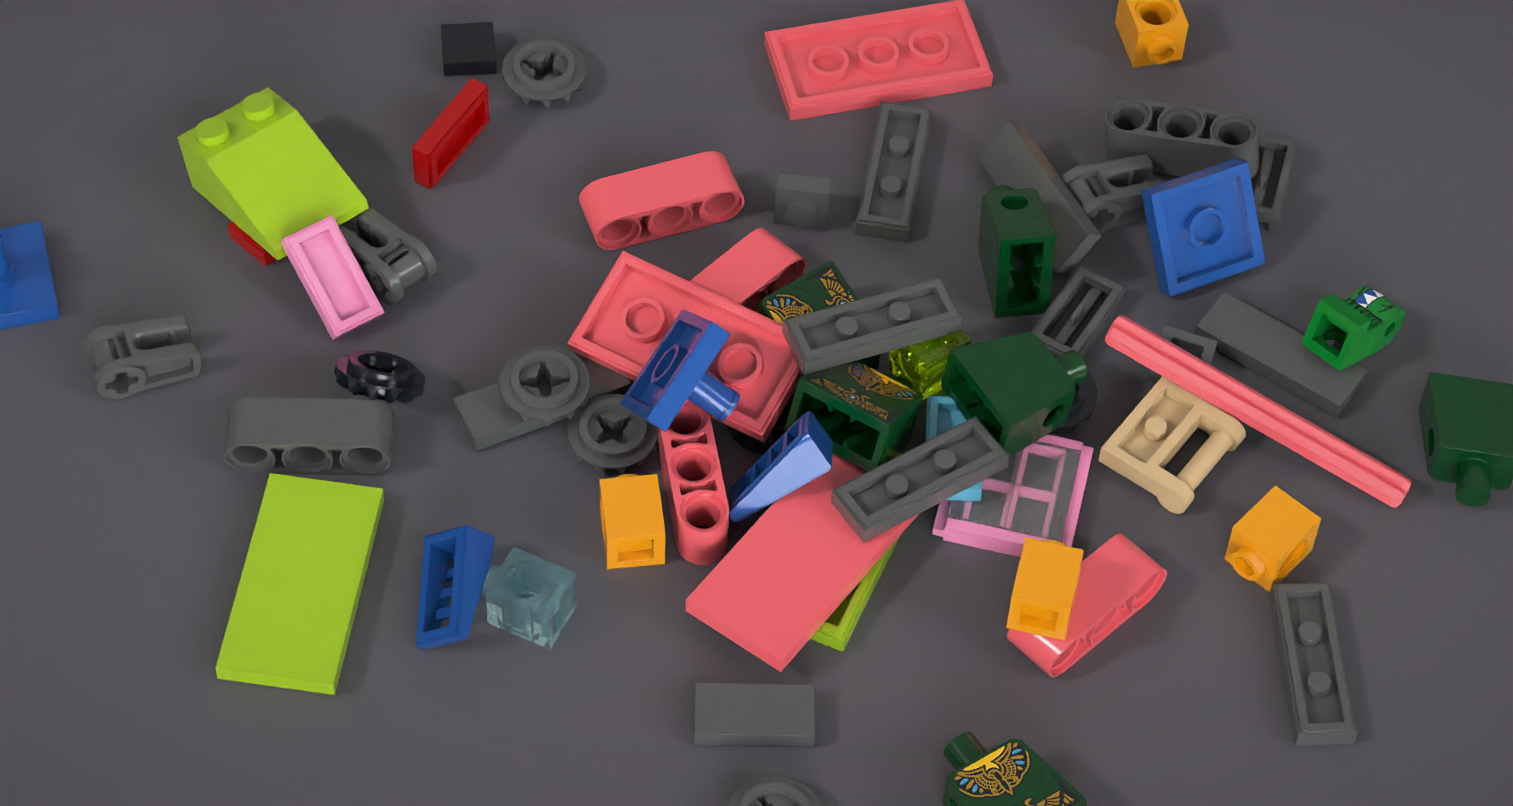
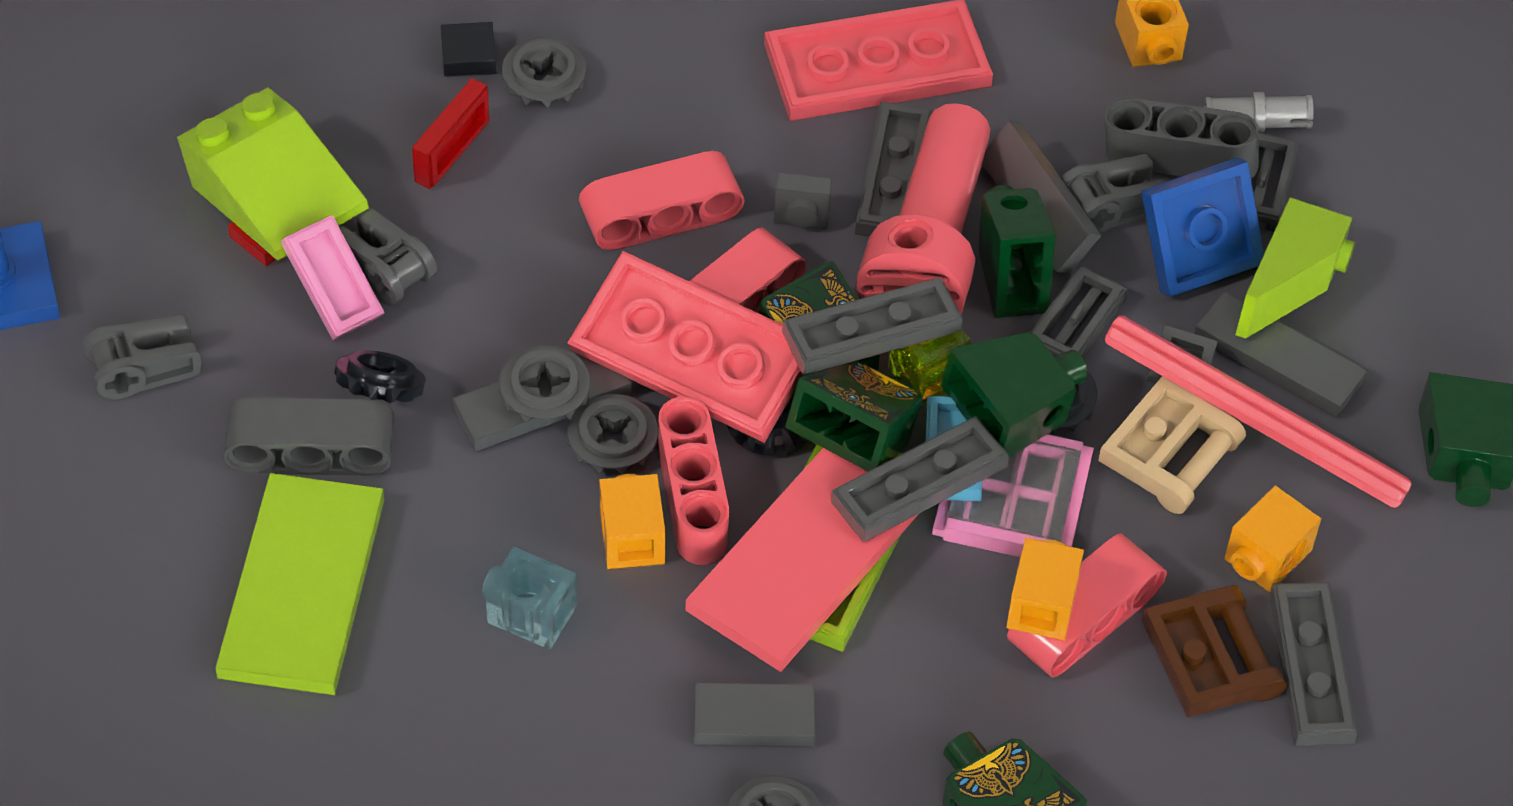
blue slope [416,524,495,650] -> none
blue tile [619,309,740,432] -> none
blue slope [729,411,833,523] -> none
green leg [1301,285,1406,371] -> none
none -> coral piece [856,103,991,314]
none -> reddish brown plate [1142,585,1287,718]
none -> light grey pin [1204,92,1313,134]
none -> lime slope [1235,197,1356,339]

